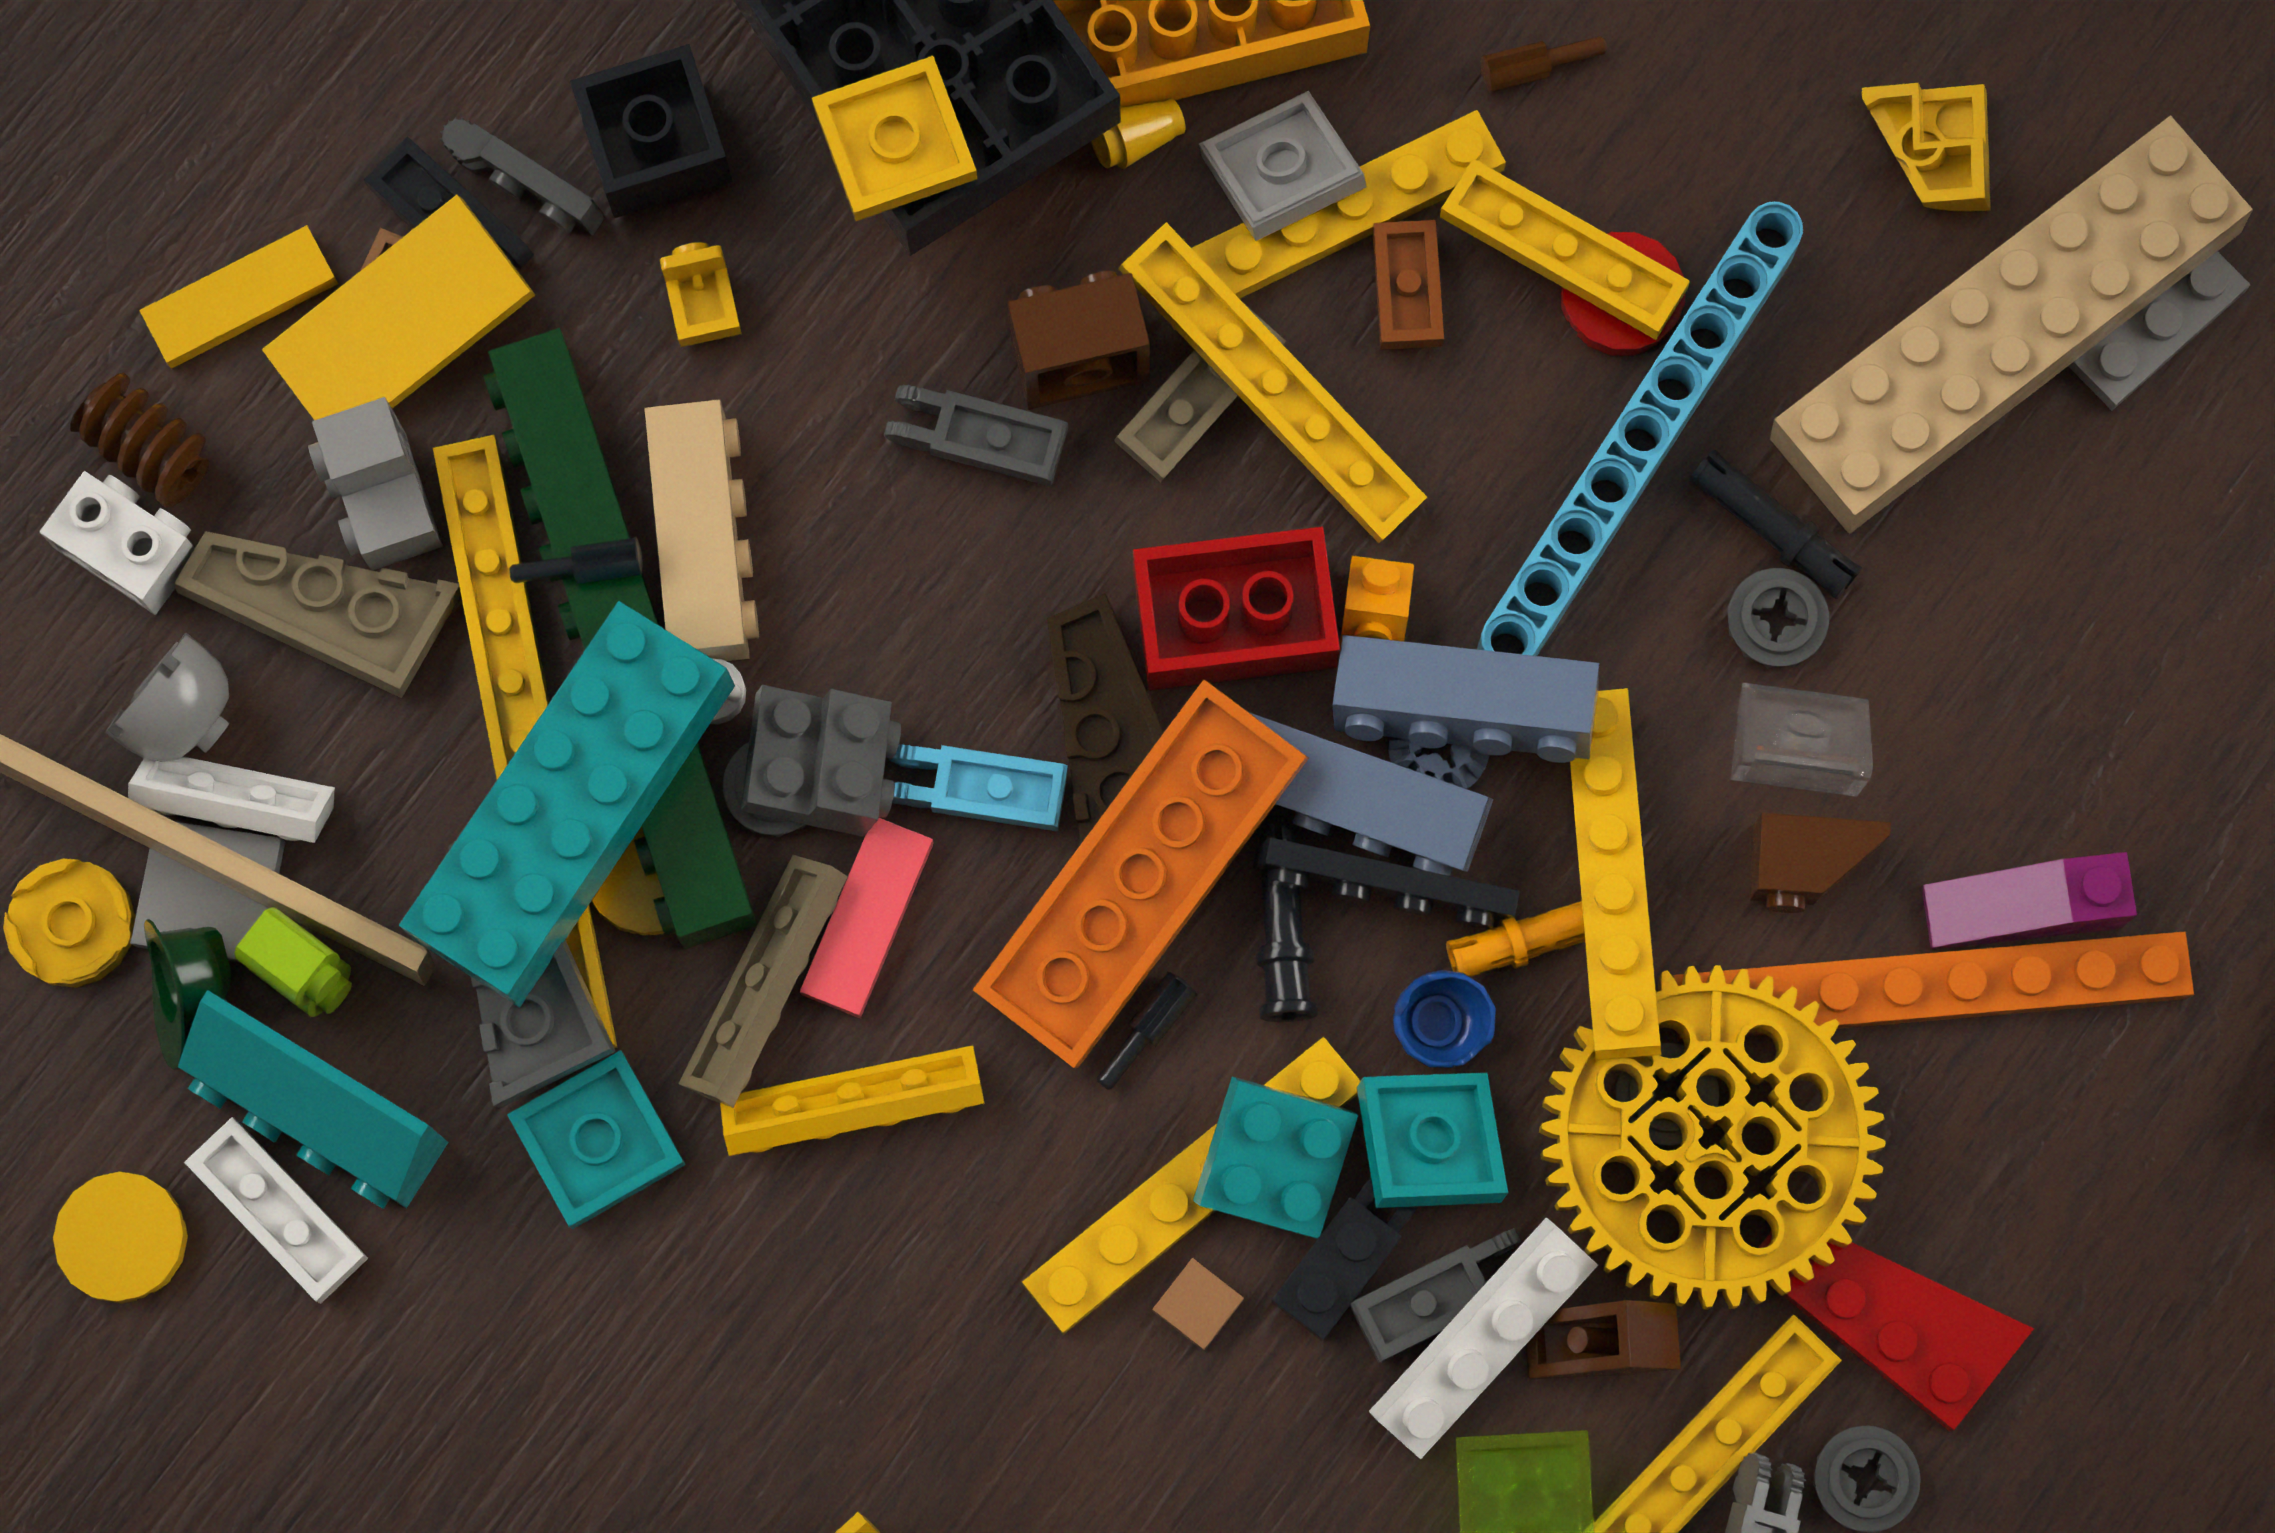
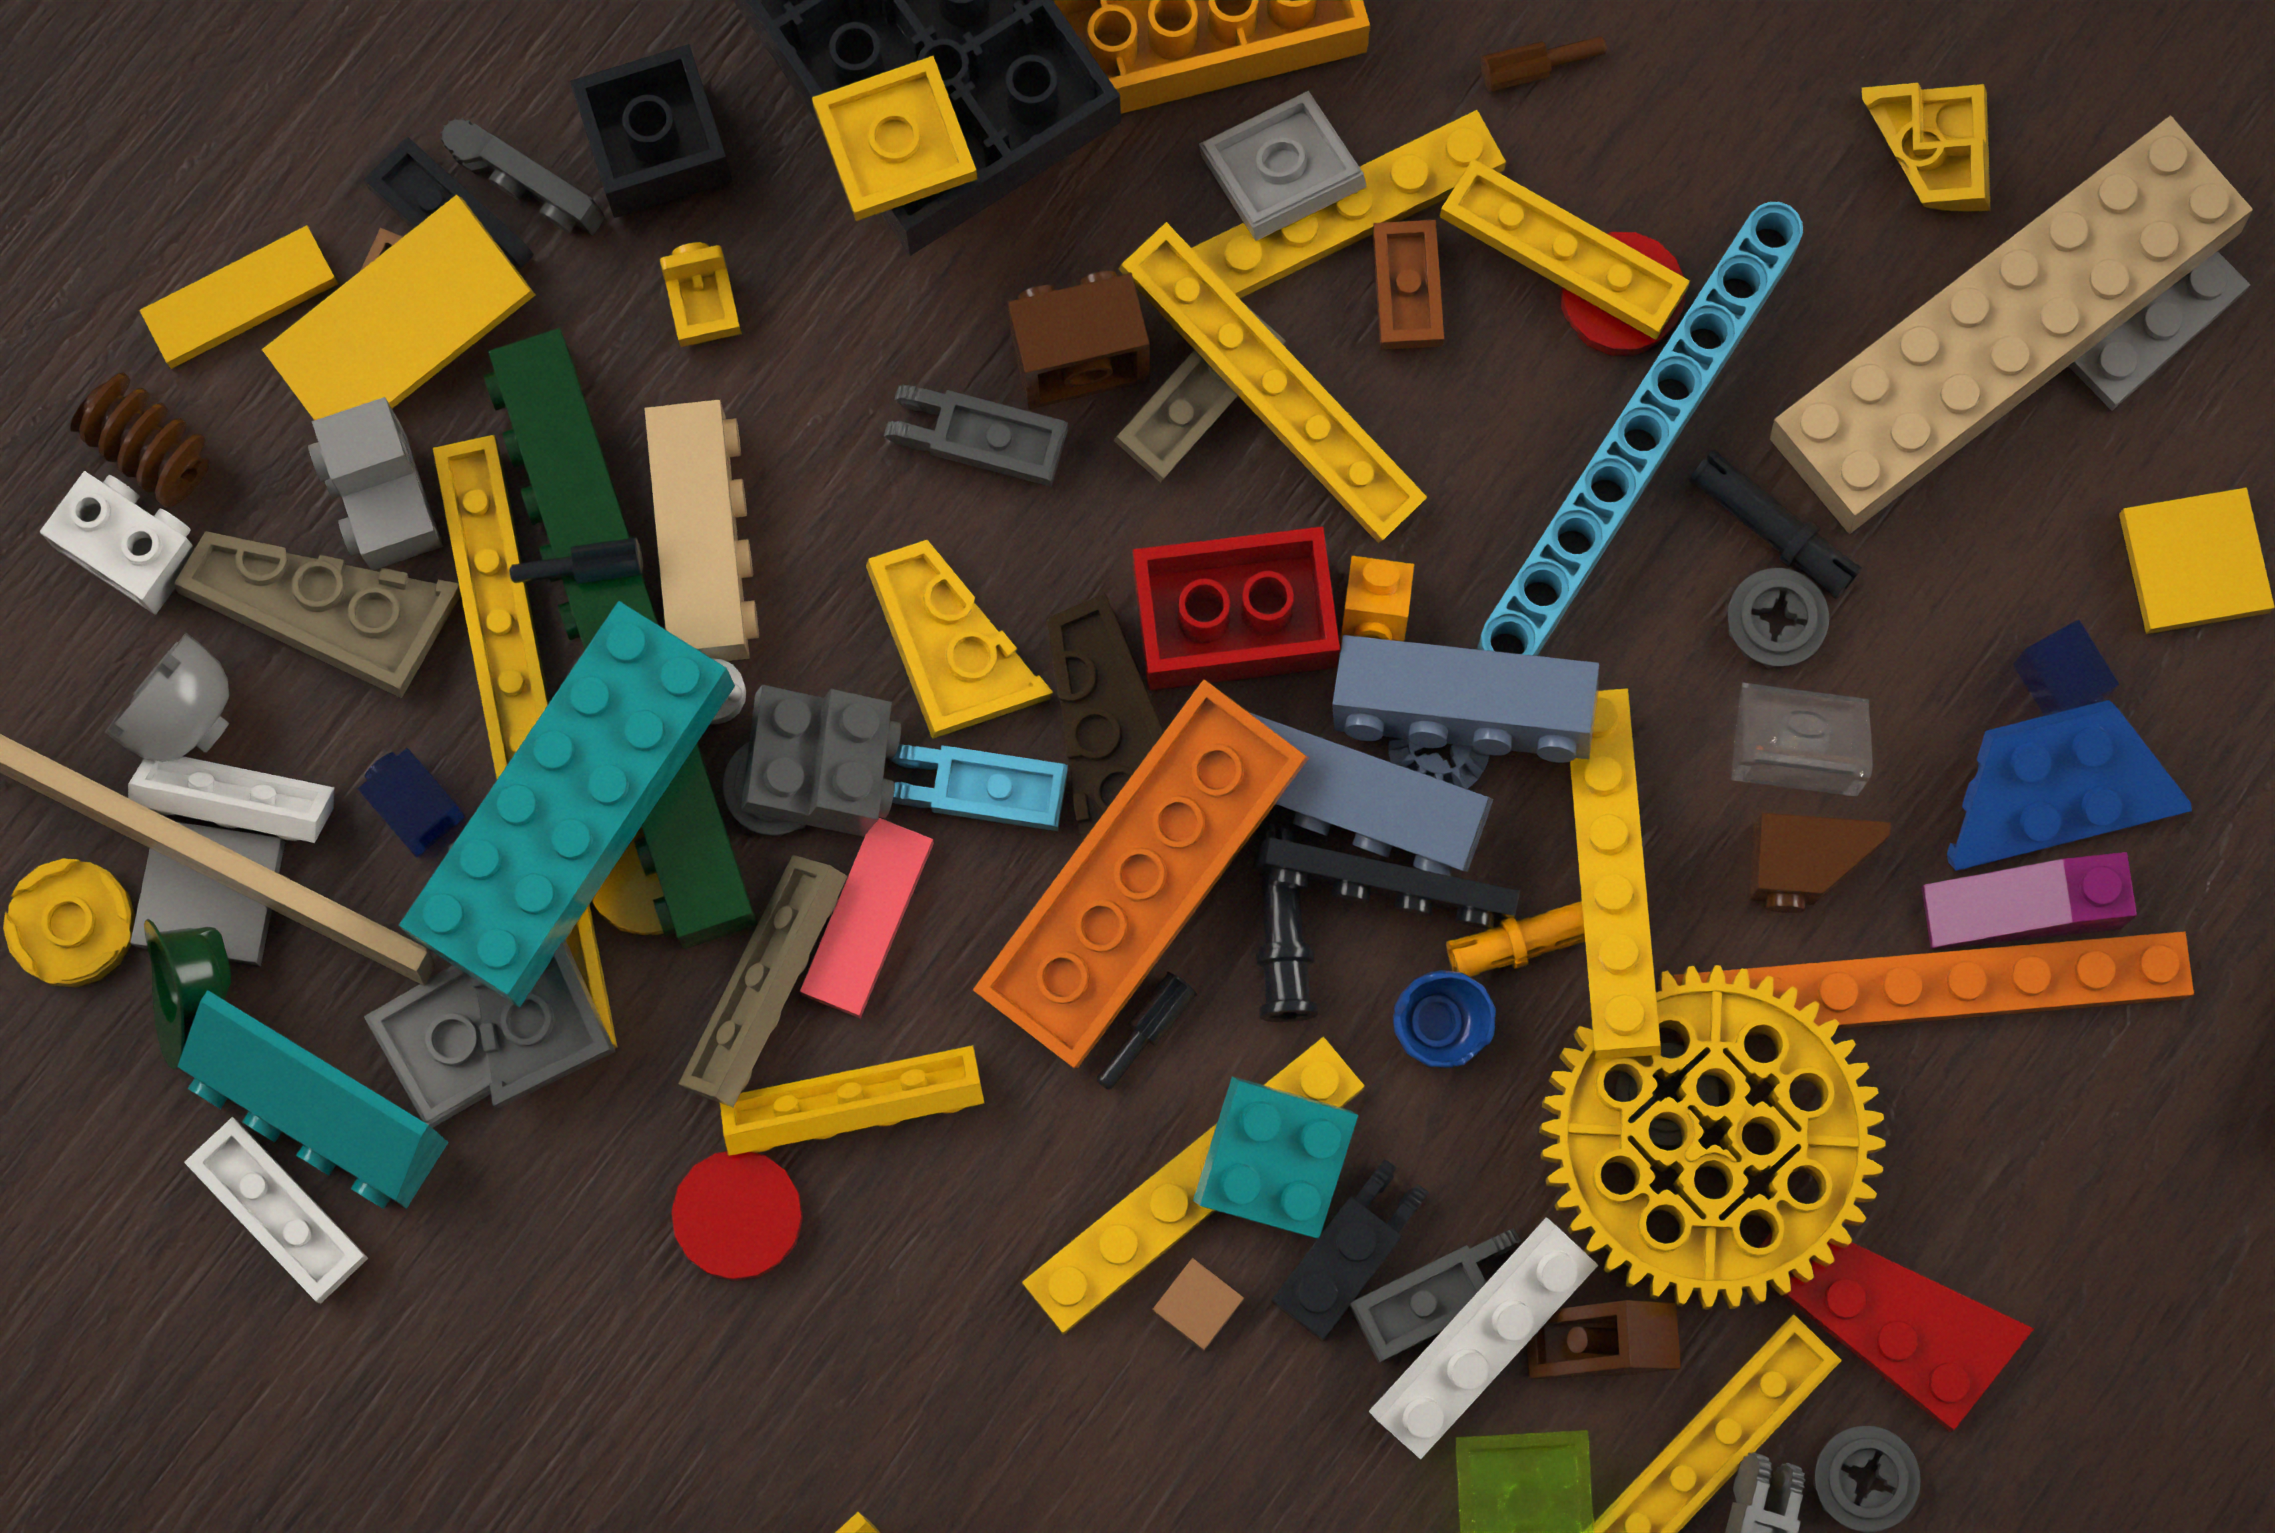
yellow tile [53,1172,188,1304] -> none
lime brick [235,907,352,1017] -> none
teal plate [507,1050,686,1230] -> none
yellow cone [1091,98,1186,169] -> none
teal plate [1357,1073,1508,1208] -> none
none -> clear blue brick [358,748,465,858]
none -> light grey tile [364,965,492,1128]
none -> red tile [671,1151,803,1281]
none -> yellow wing [866,540,1053,739]
none -> blue wing [1947,700,2192,871]
none -> clear blue brick [2013,619,2119,716]
none -> yellow tile [2119,487,2275,634]

